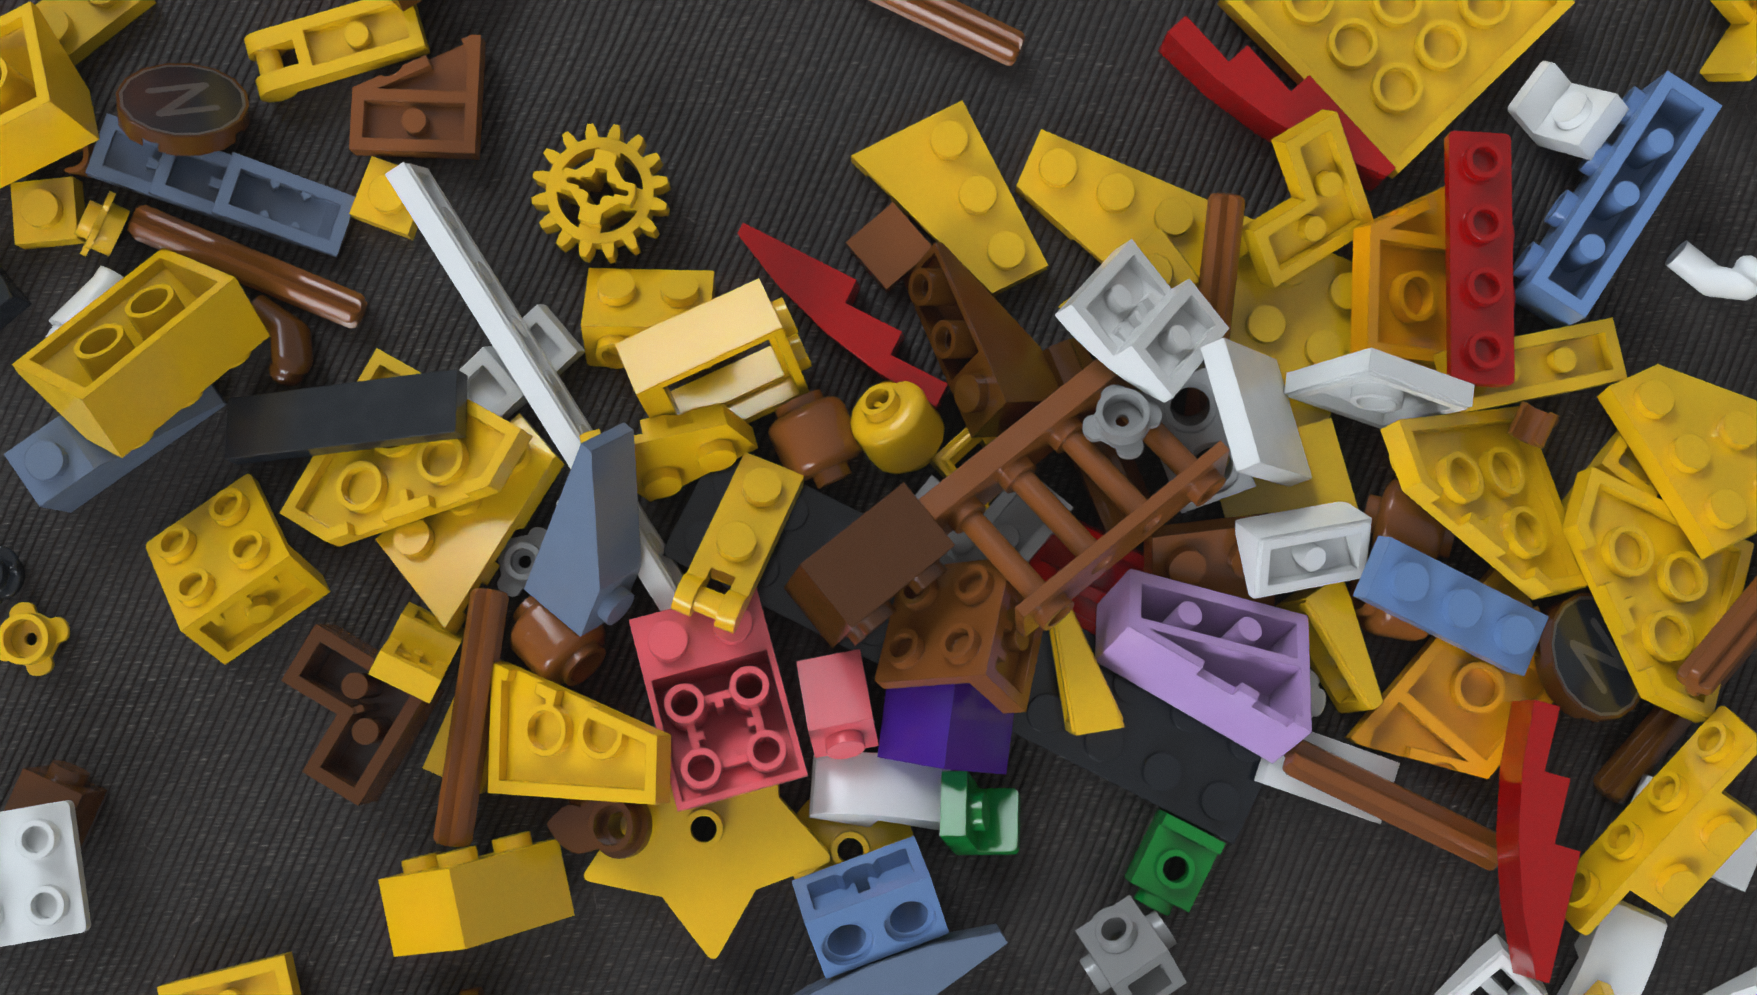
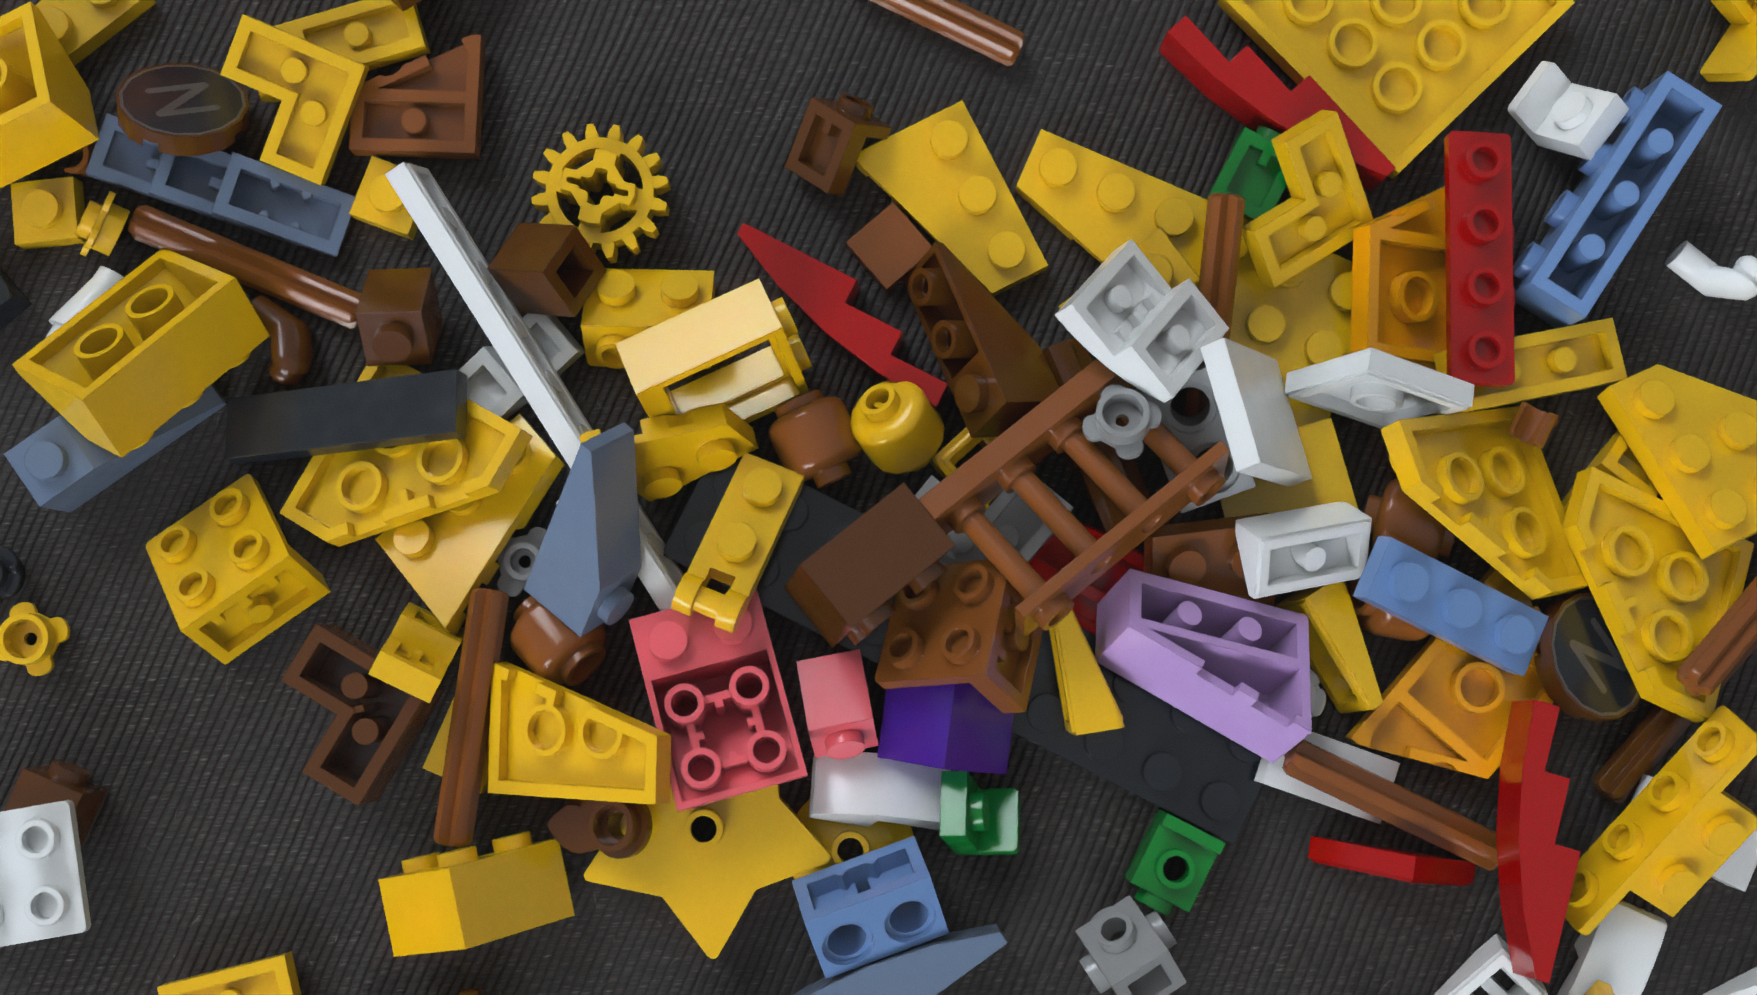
none -> yellow plate [220,14,370,185]
none -> reddish brown brick [355,268,442,366]
none -> reddish brown brick [487,222,607,317]
none -> reddish brown bracket [785,93,892,195]
none -> green bracket [1206,126,1287,221]
none -> red tile [1308,836,1476,886]

